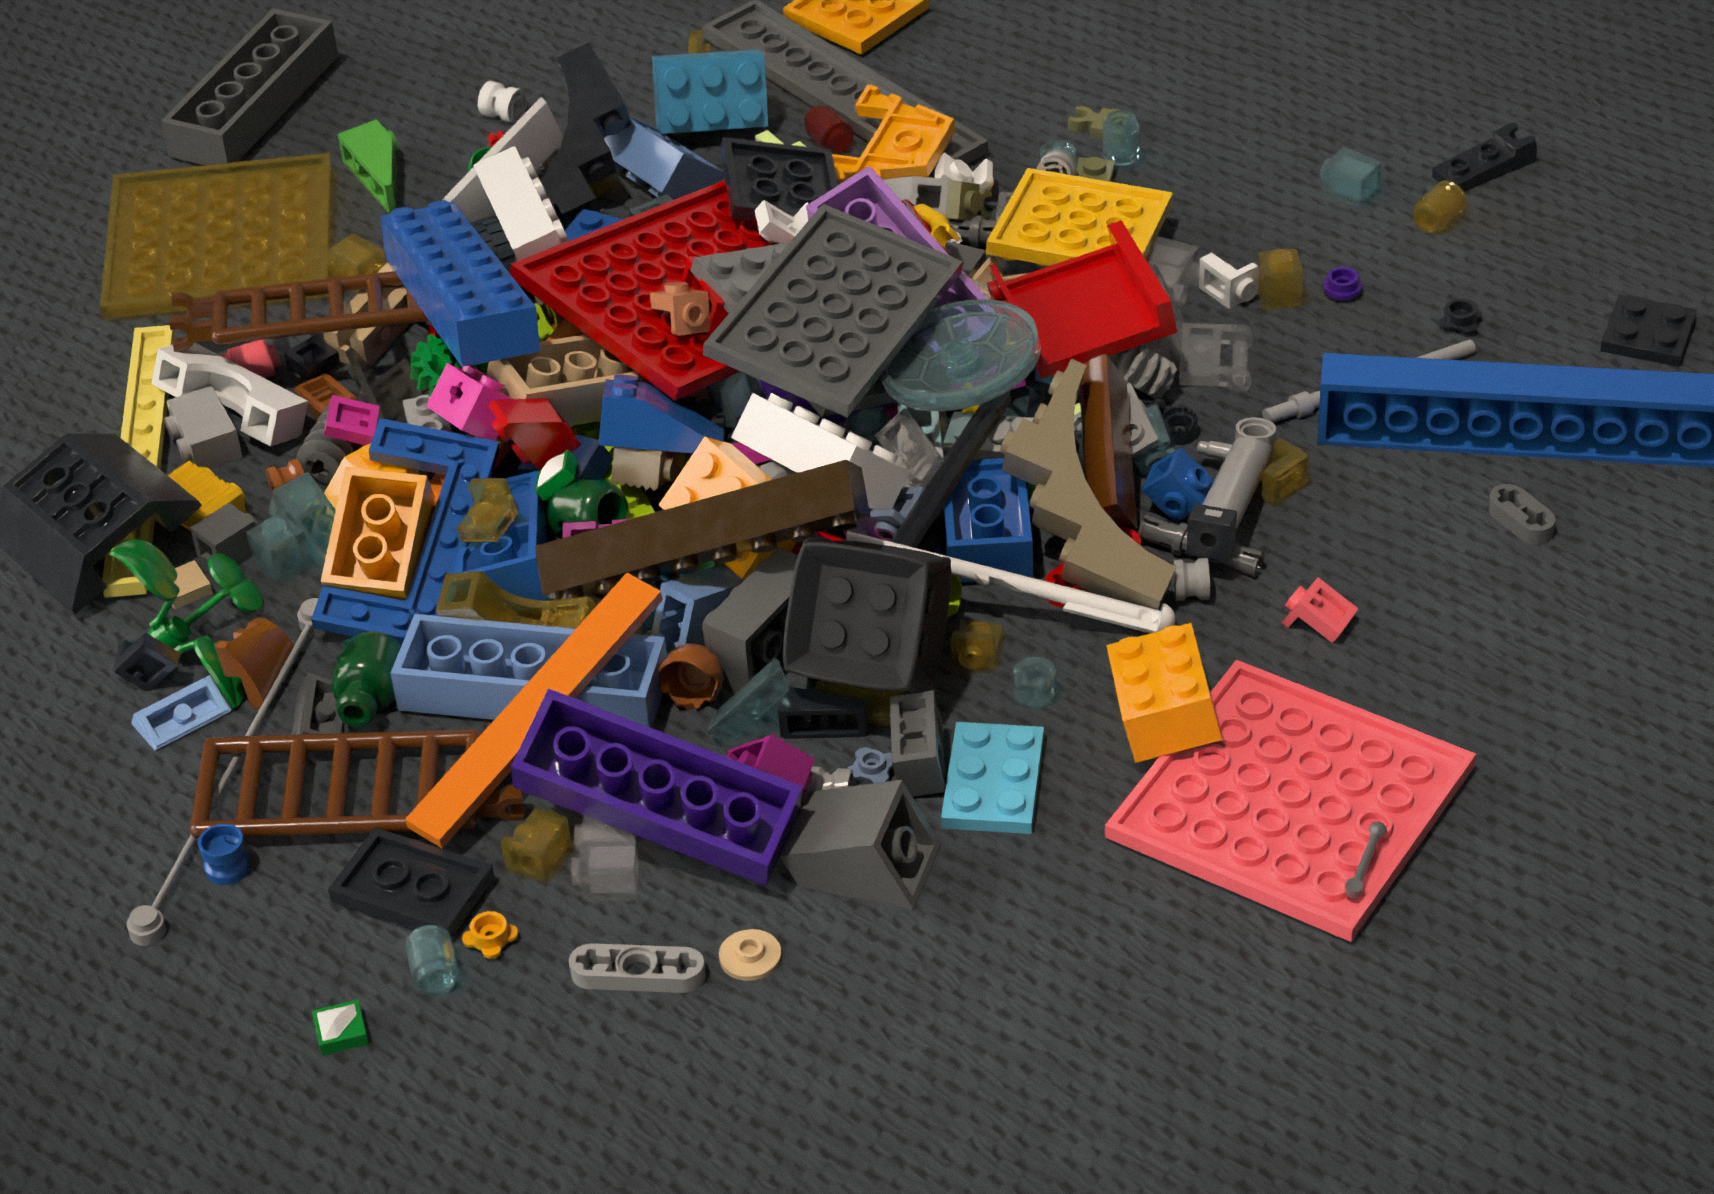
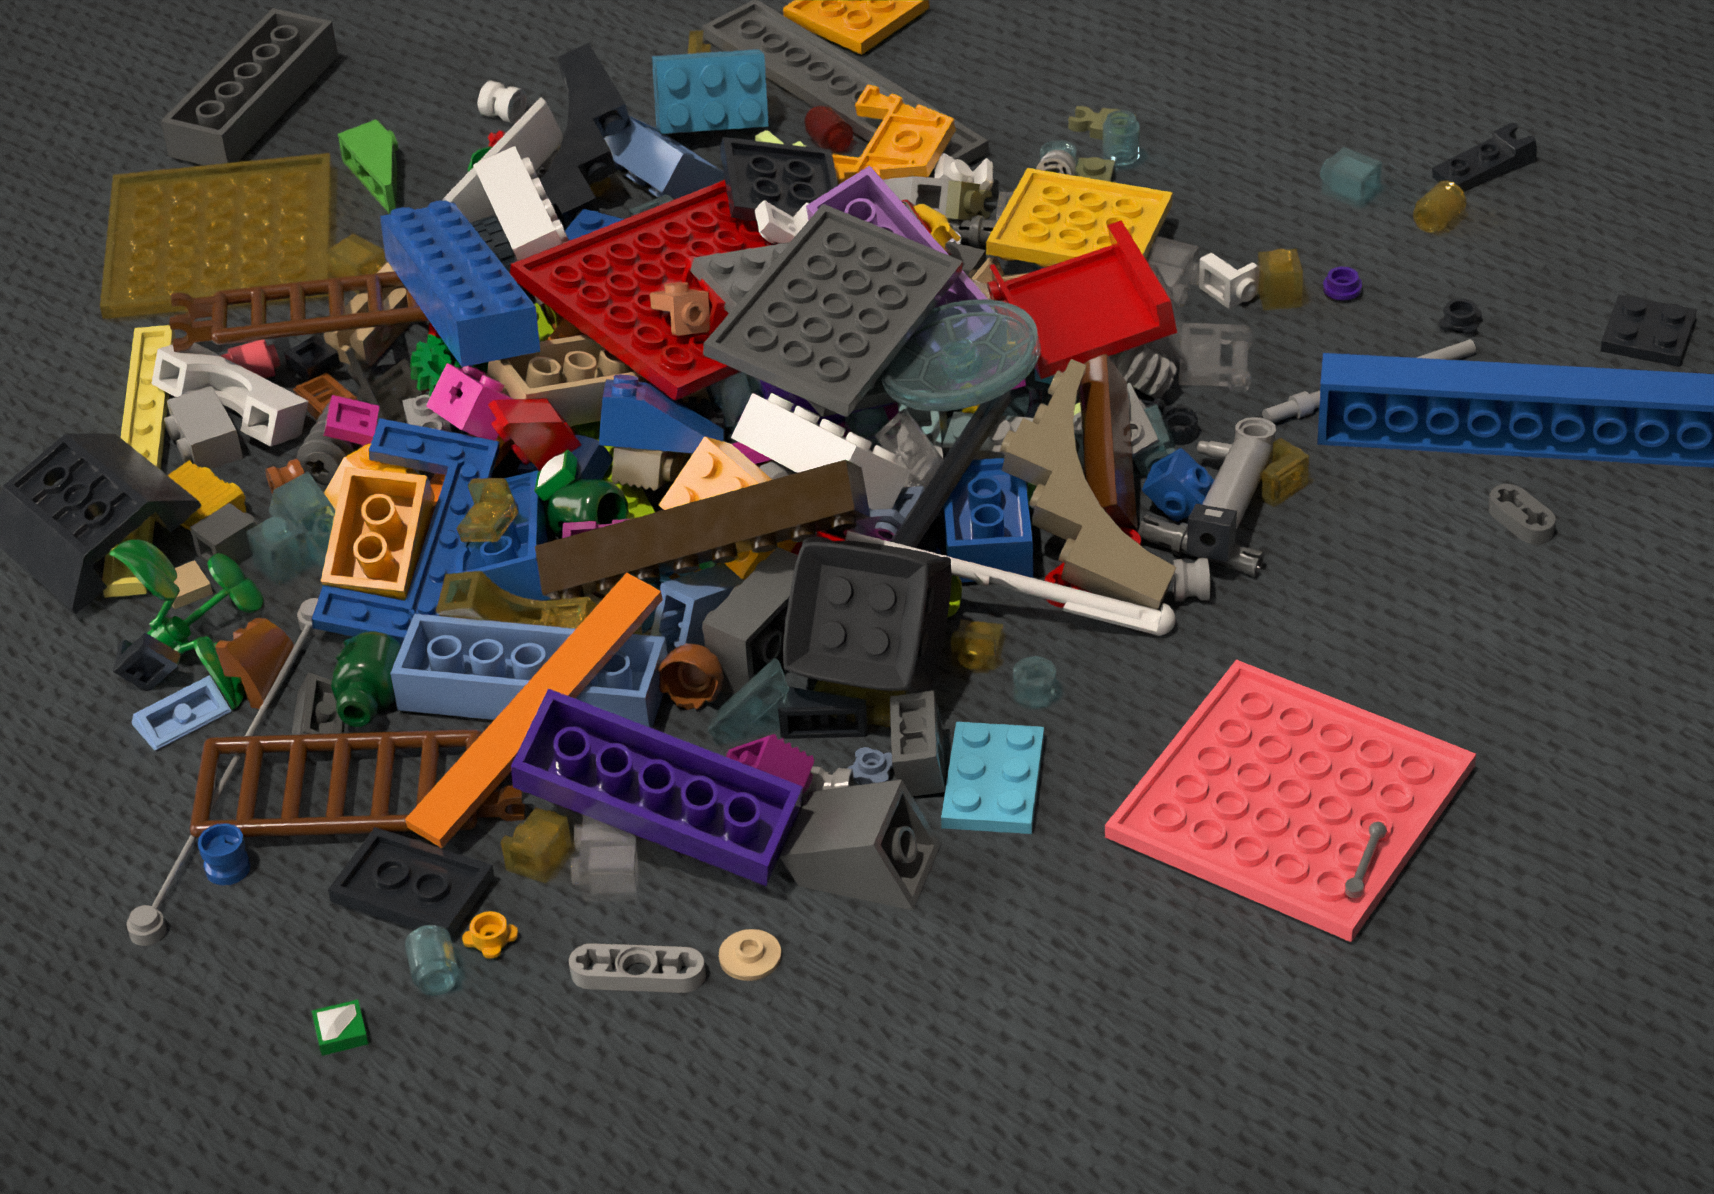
light orange brick [1106,623,1222,763] -> none
coral bracket [1282,577,1358,643] -> none

